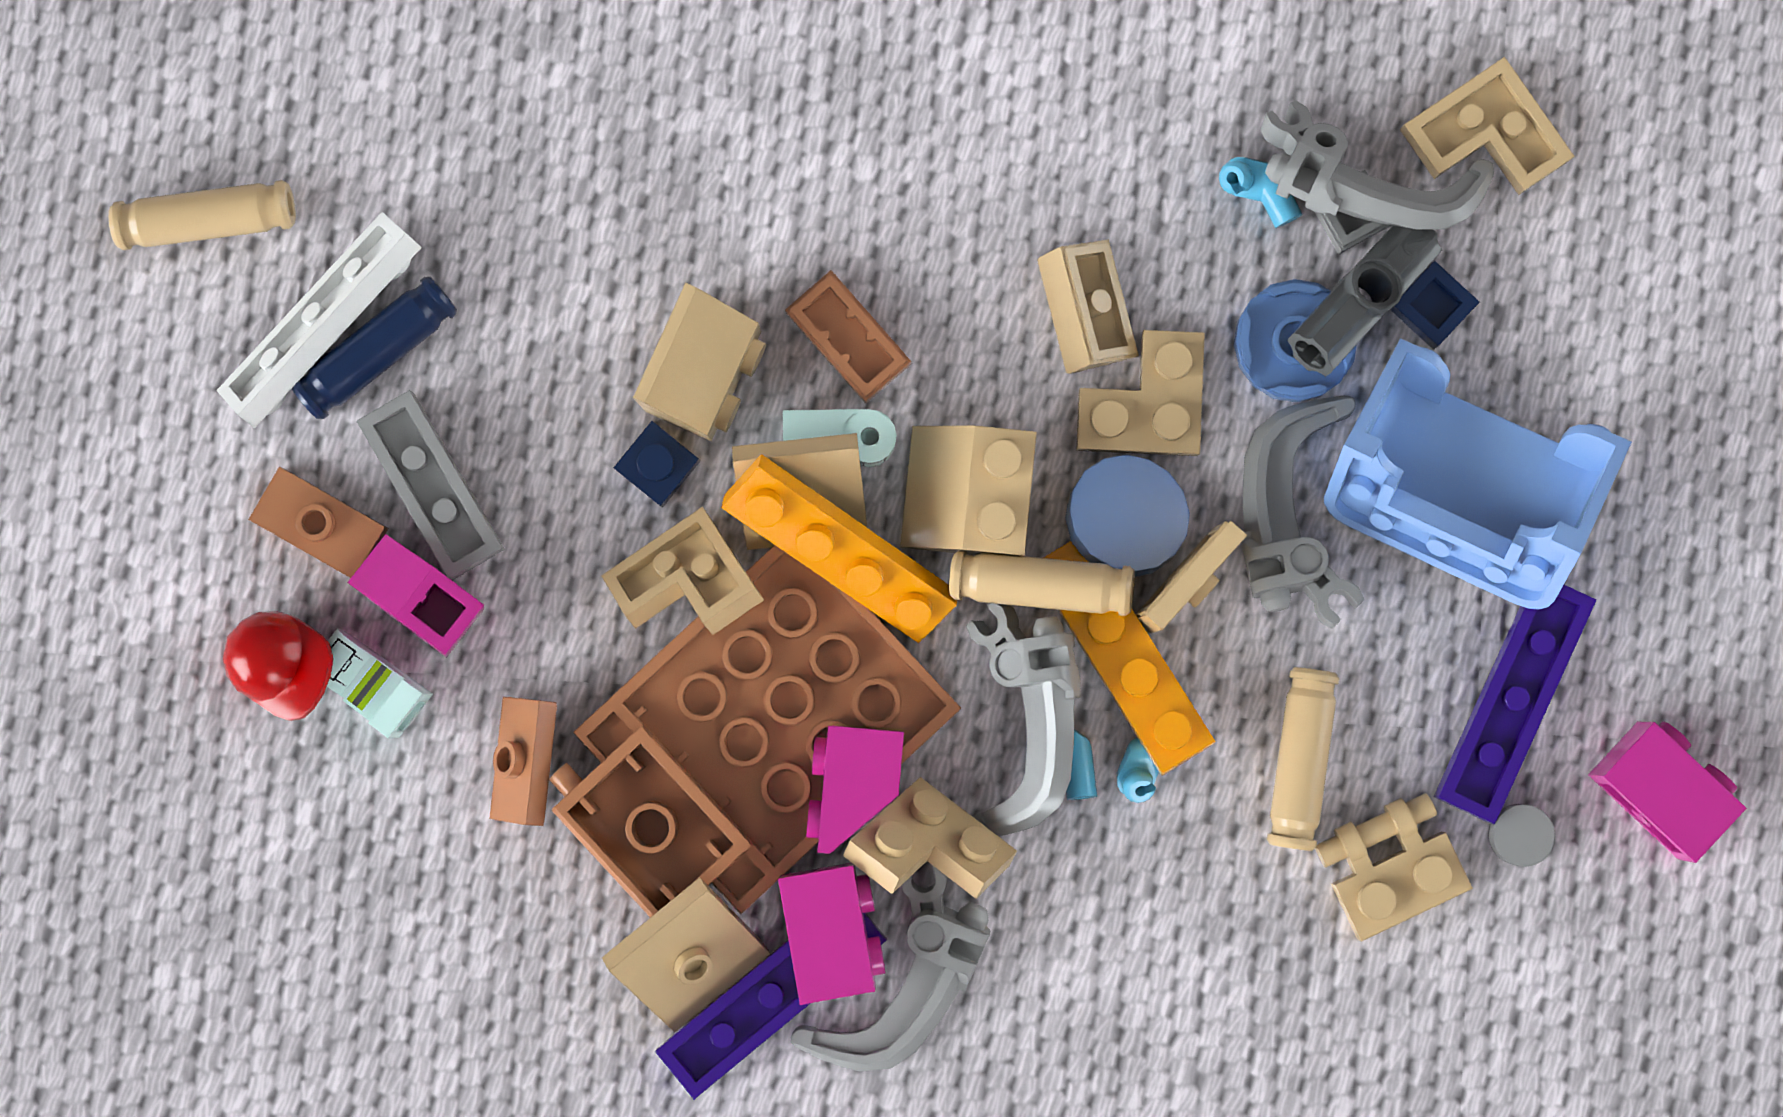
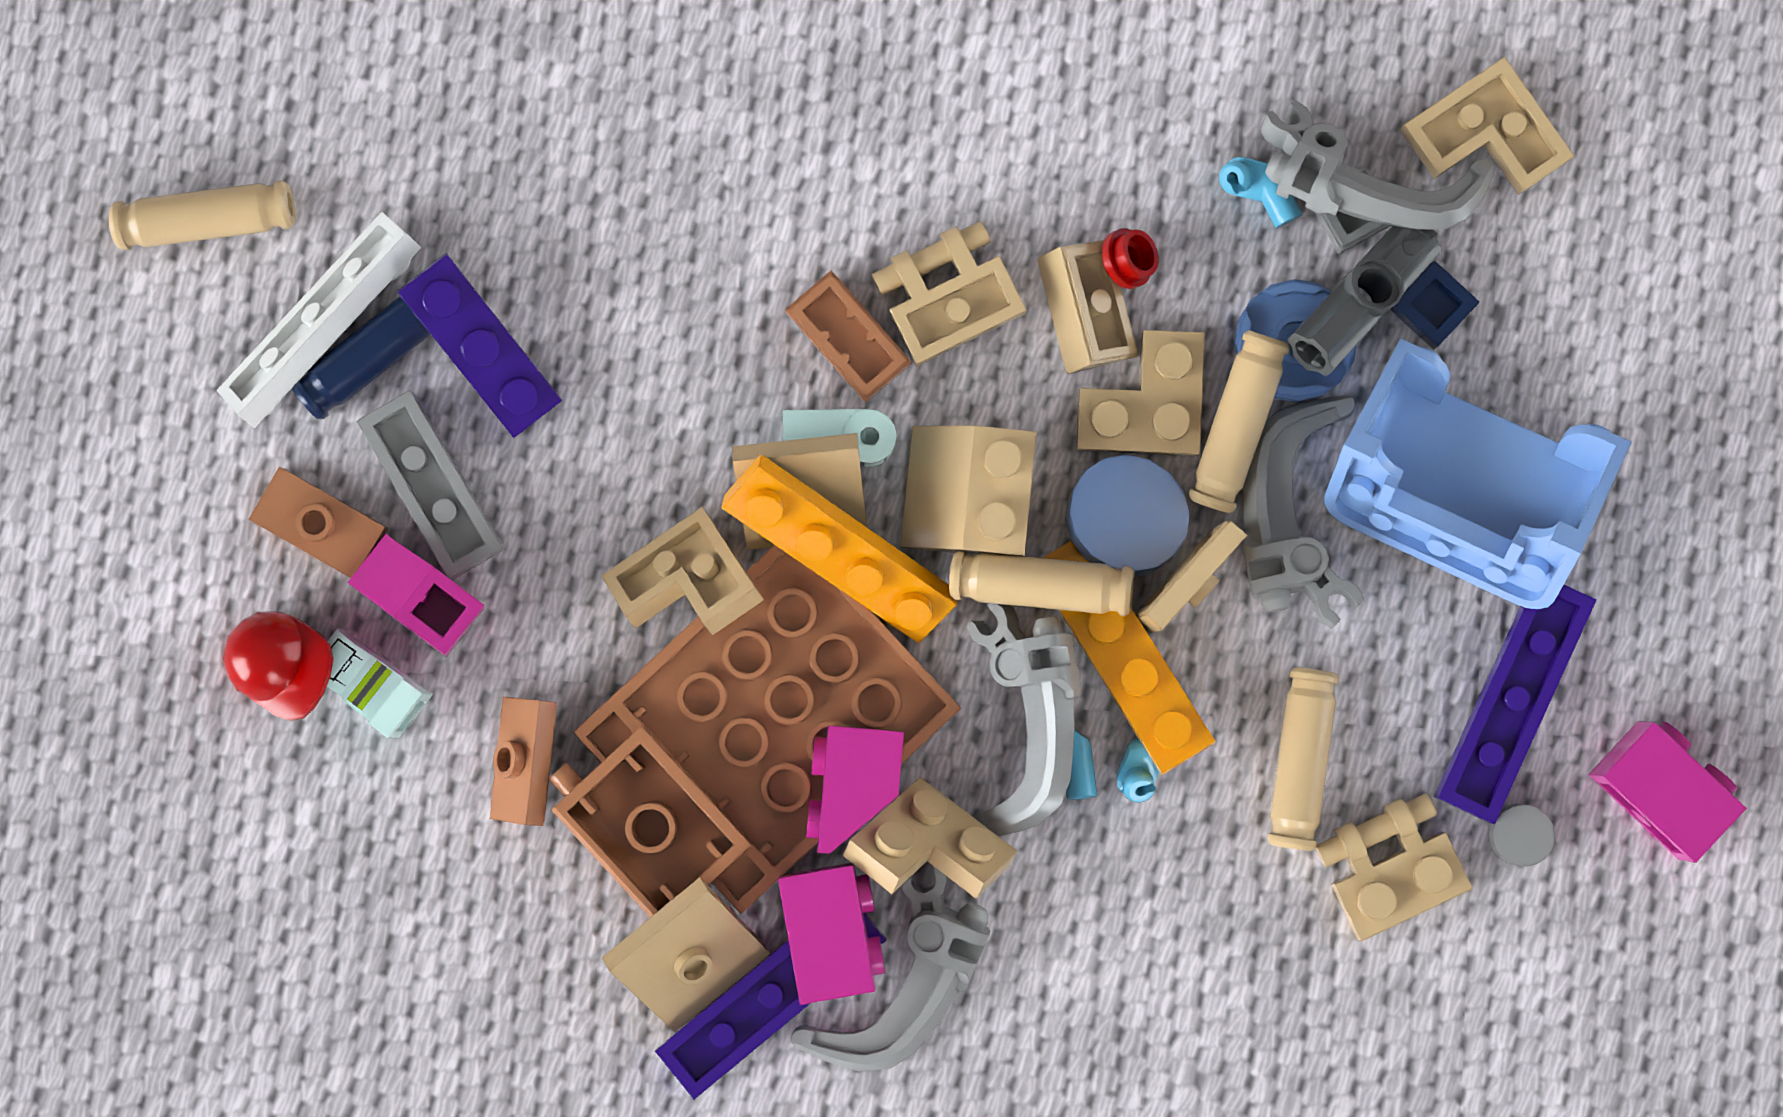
dark blue plate [613,421,701,508] -> none
tan slope [633,282,766,441] -> none
none -> dark purple plate [397,253,562,438]
none -> tan plate [871,221,1027,367]
none -> red plate [1102,228,1159,289]
none -> tan axle [1189,330,1291,513]

